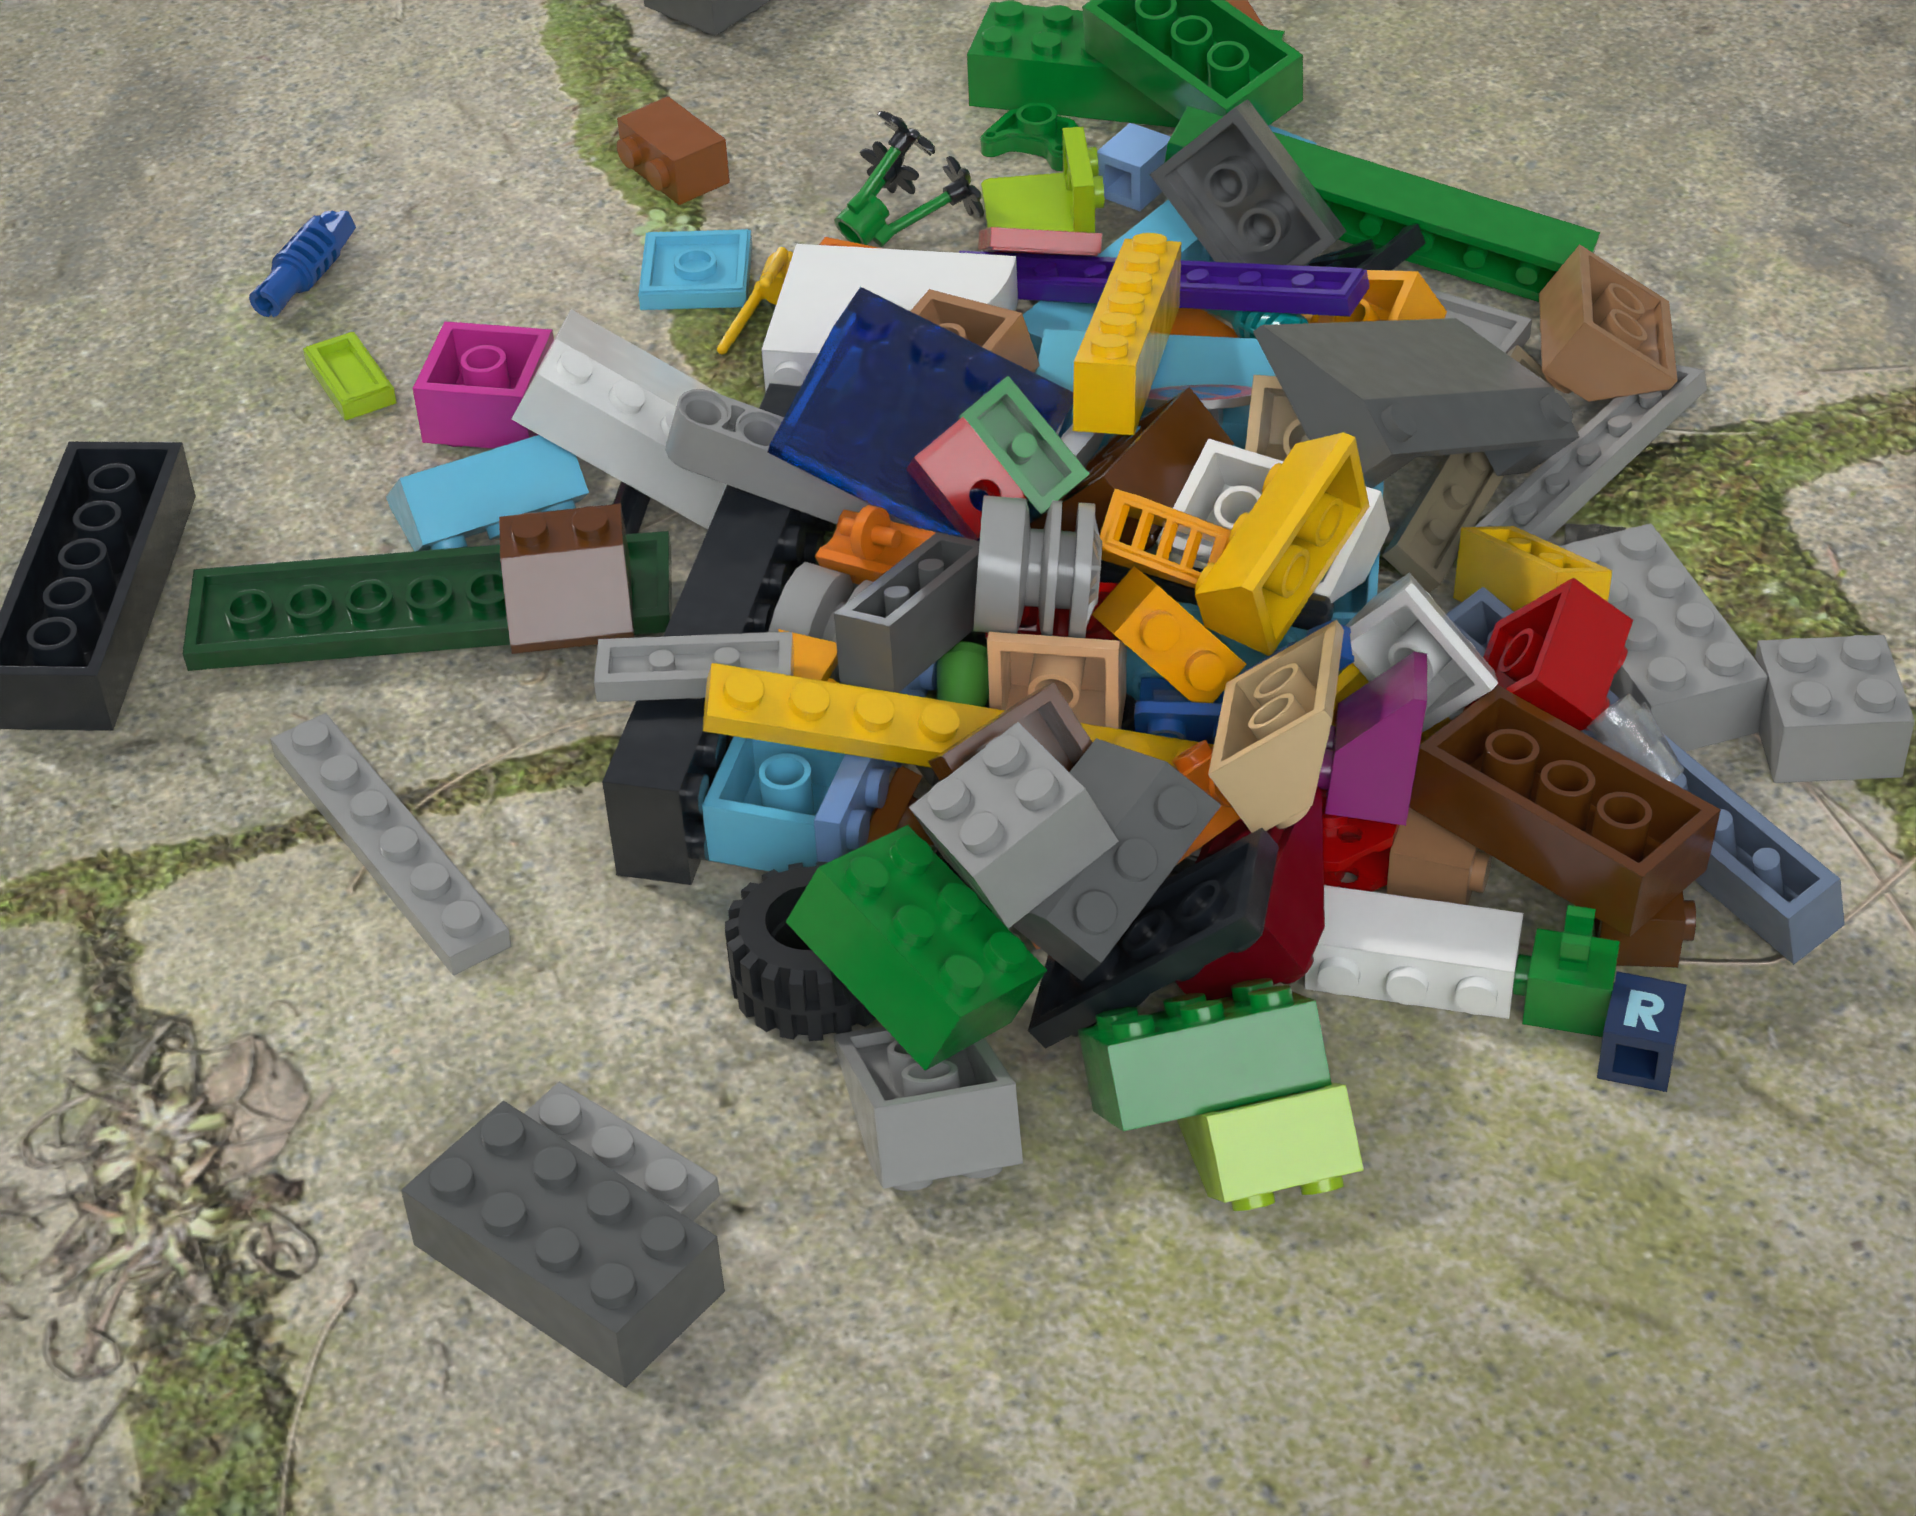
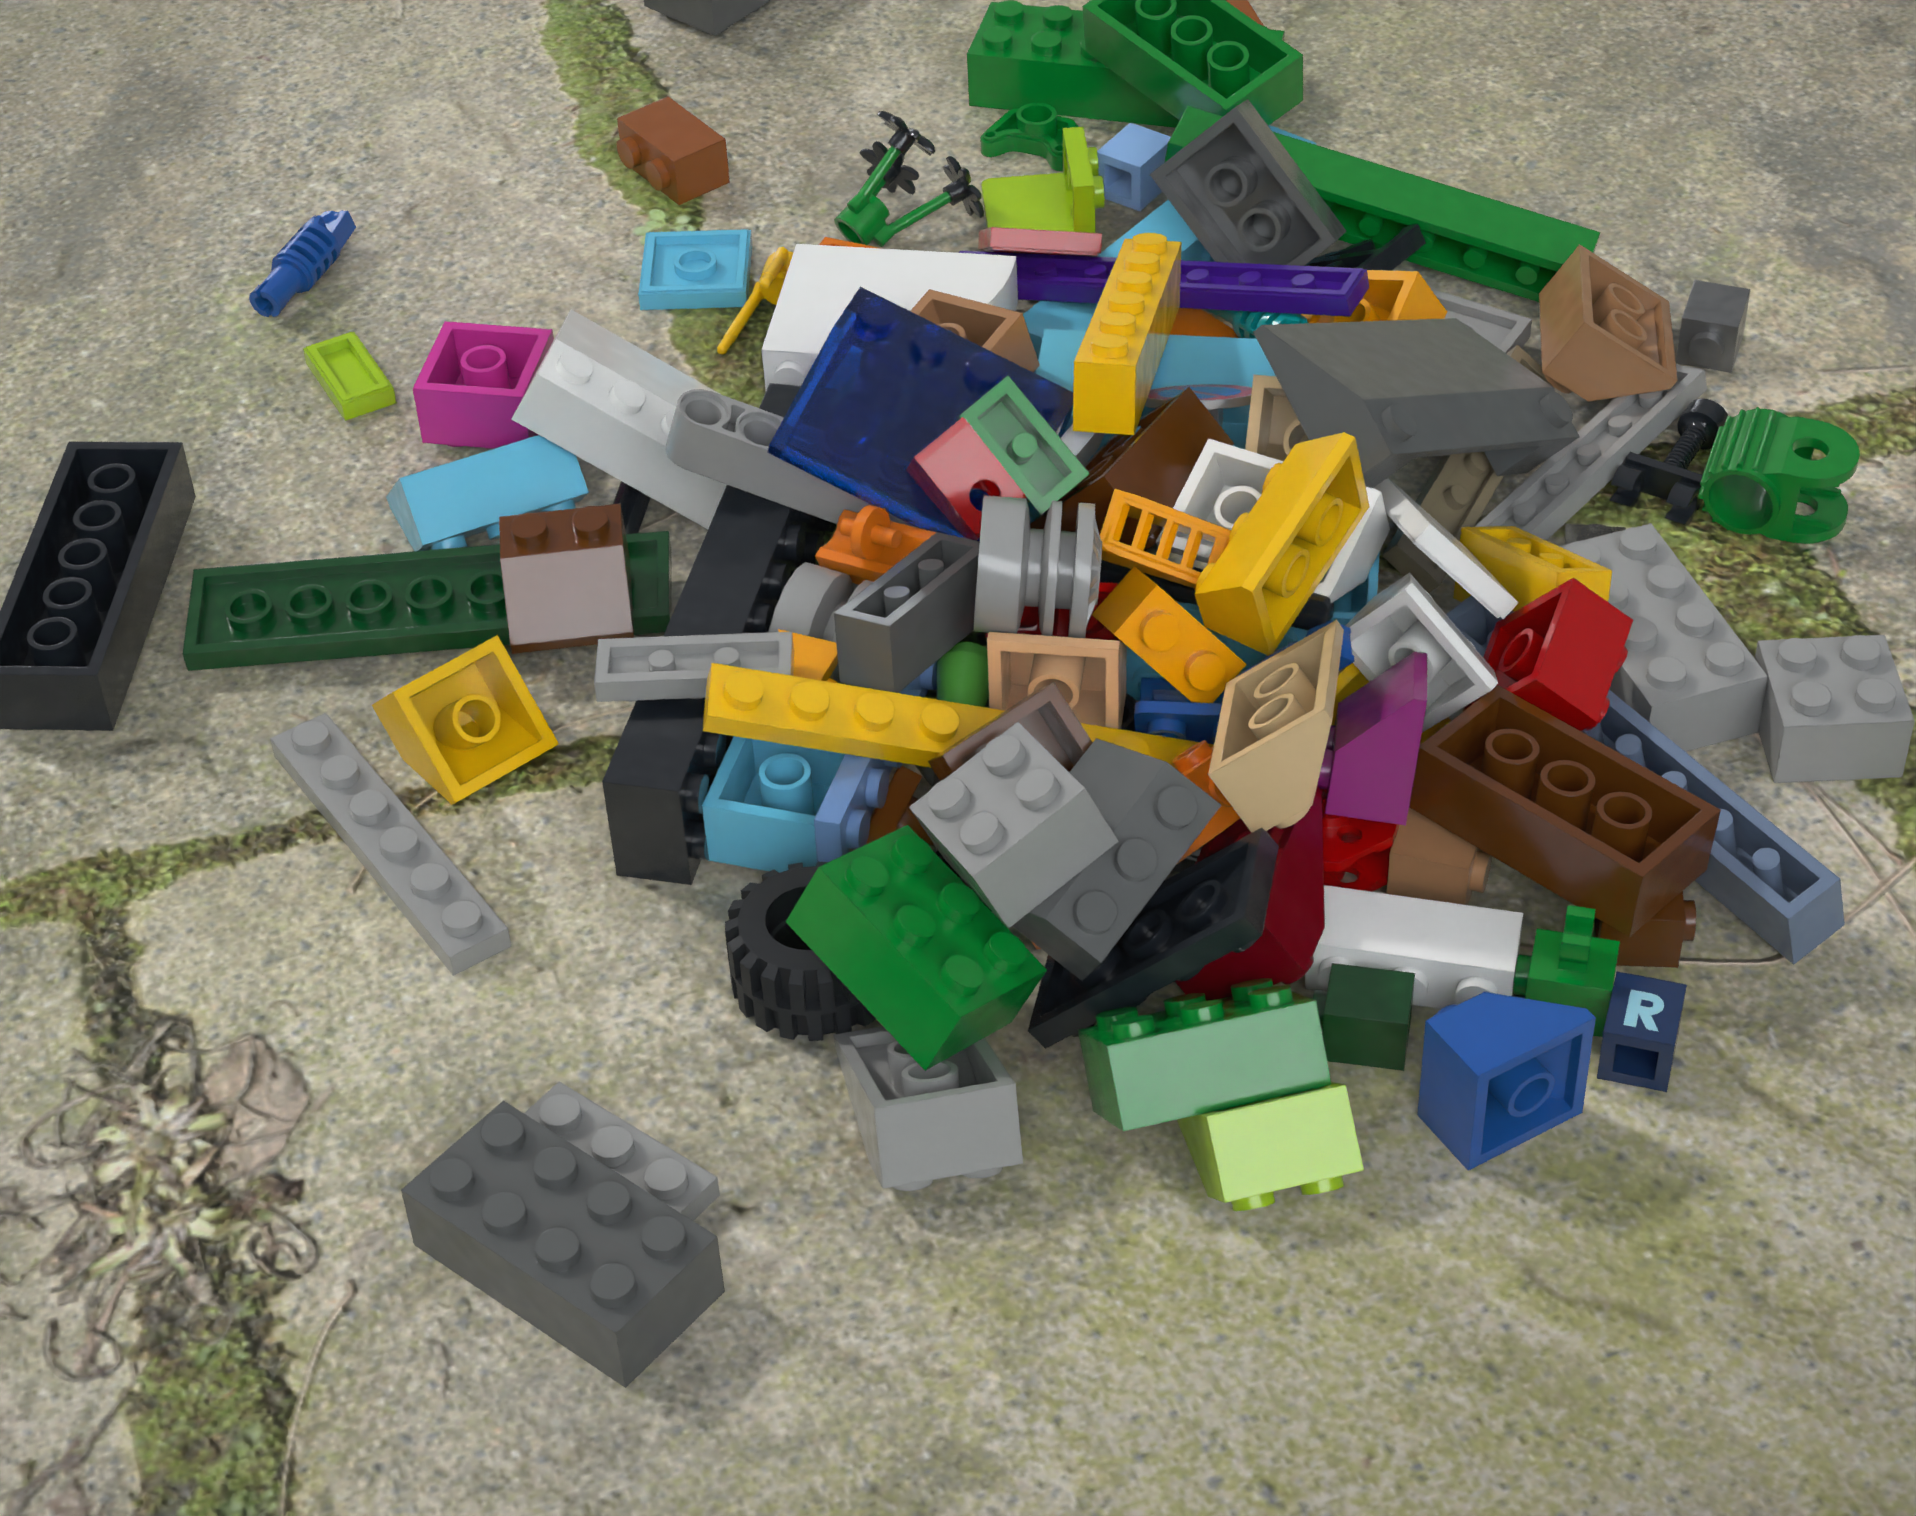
clear cone [1587,693,1685,782] -> none
none -> yellow slope [372,635,559,805]
none -> dark green brick [1313,963,1415,1071]
none -> white tile [1373,478,1519,619]
none -> blue slope [1417,992,1596,1171]
none -> black bar [1609,398,1728,526]
none -> flat silver brick [1676,280,1751,373]
none -> green piece [1698,407,1860,544]

